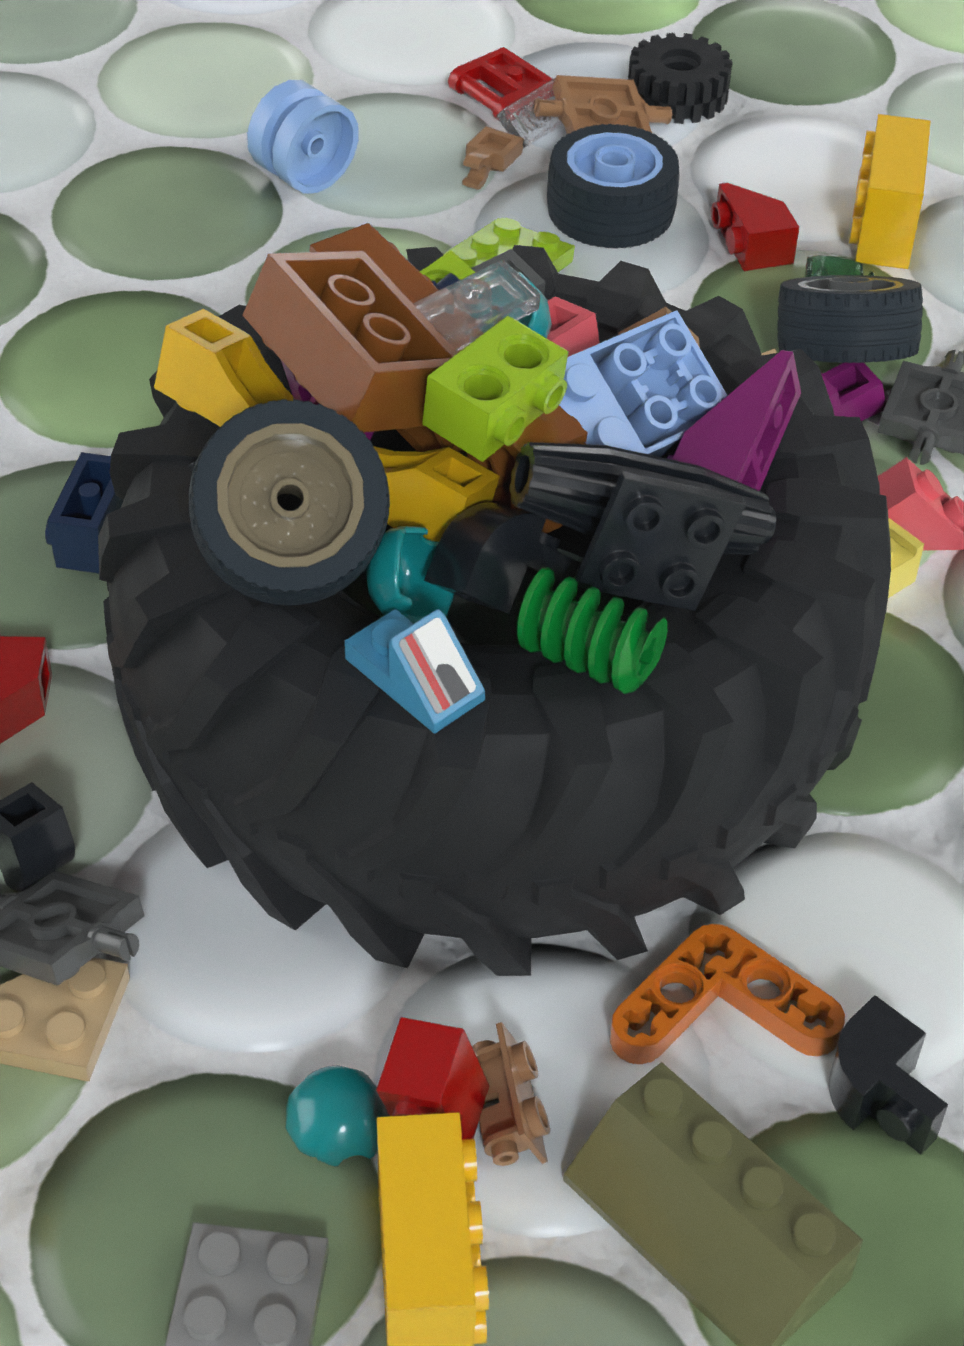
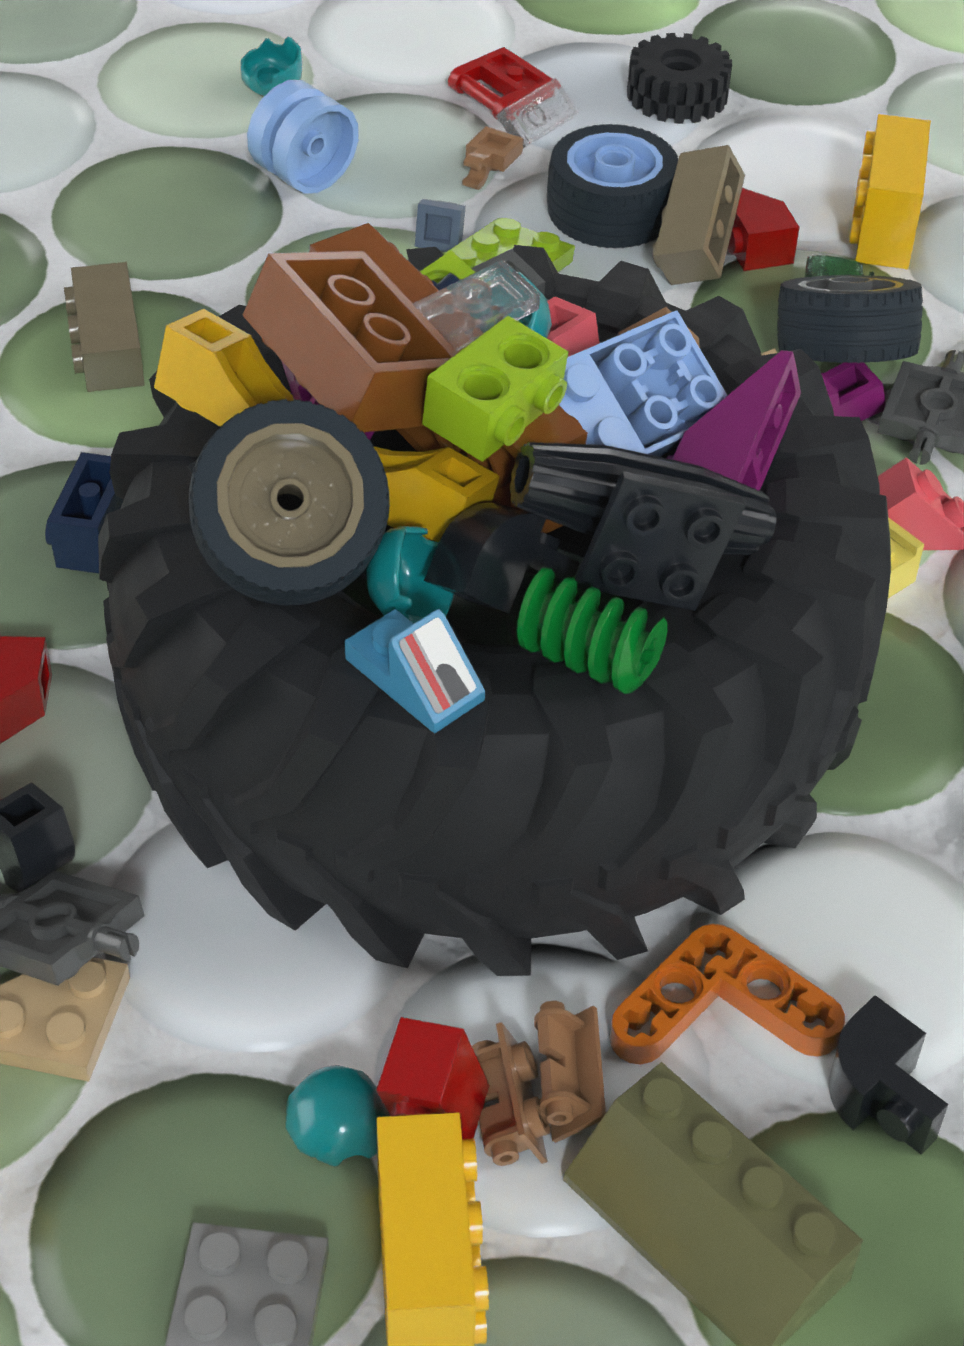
medium nougat plate [534,75,672,134] -> none
none -> dark tan brick [64,262,145,392]
none -> teal hair [240,37,303,96]
none -> sand blue tile [414,199,466,252]
none -> medium nougat hinge [534,1001,606,1143]
none -> dark tan brick [653,145,745,285]

